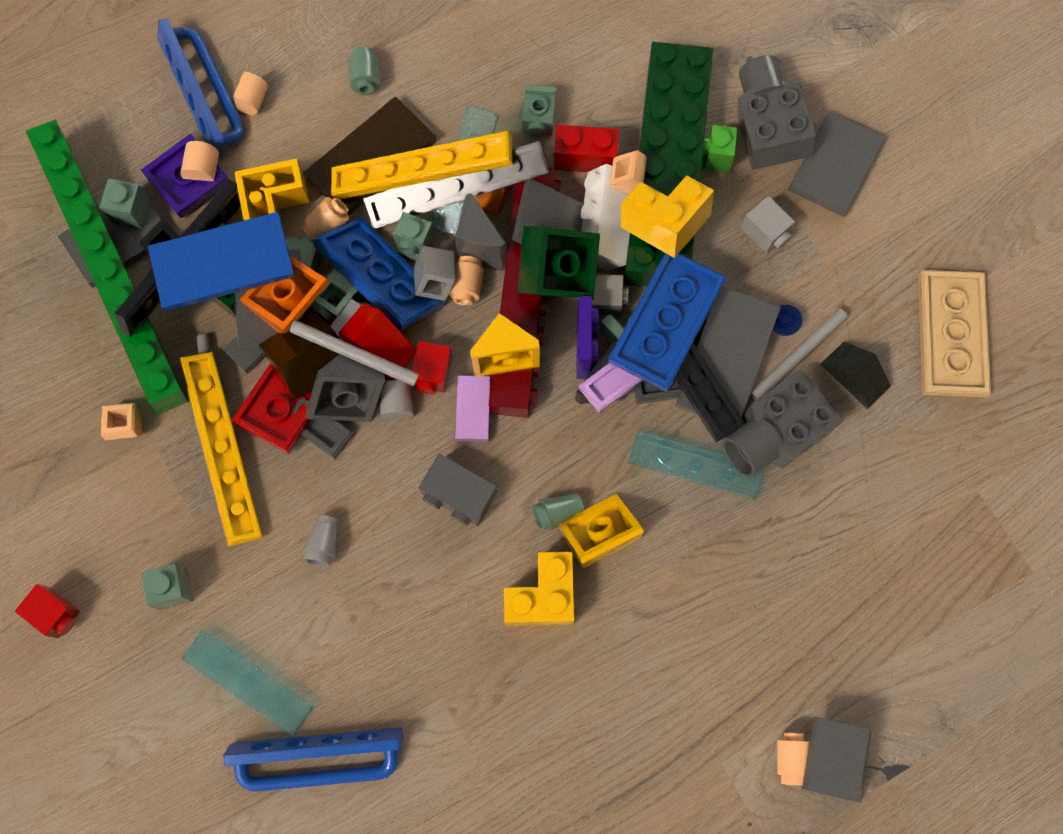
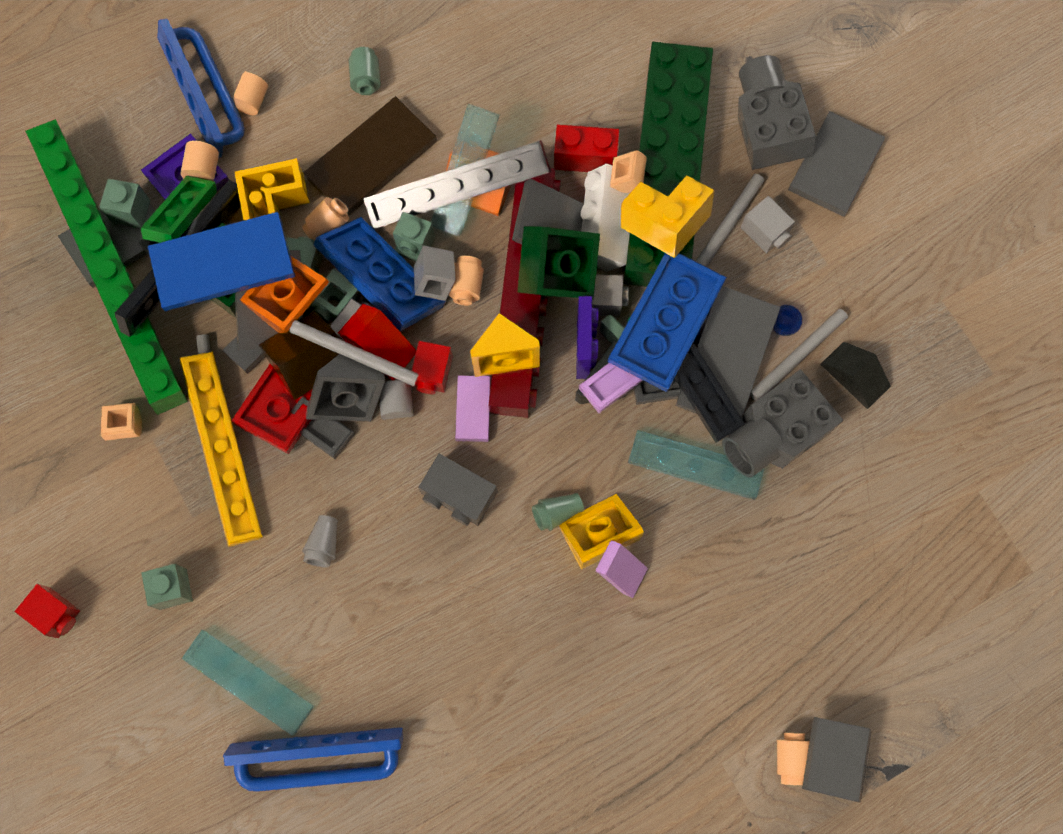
yellow tile [331,131,513,199] -> none
dark grey slope [455,193,507,271] -> none
yellow brick [504,552,574,626] -> none
sand green brick [522,84,556,137] -> none
bright green brick [701,125,737,173] -> none
tan tile [918,270,991,398] -> none
none -> green plate [141,176,217,243]
none -> lavender tile [596,540,648,598]
none -> light grey bar [696,174,764,267]

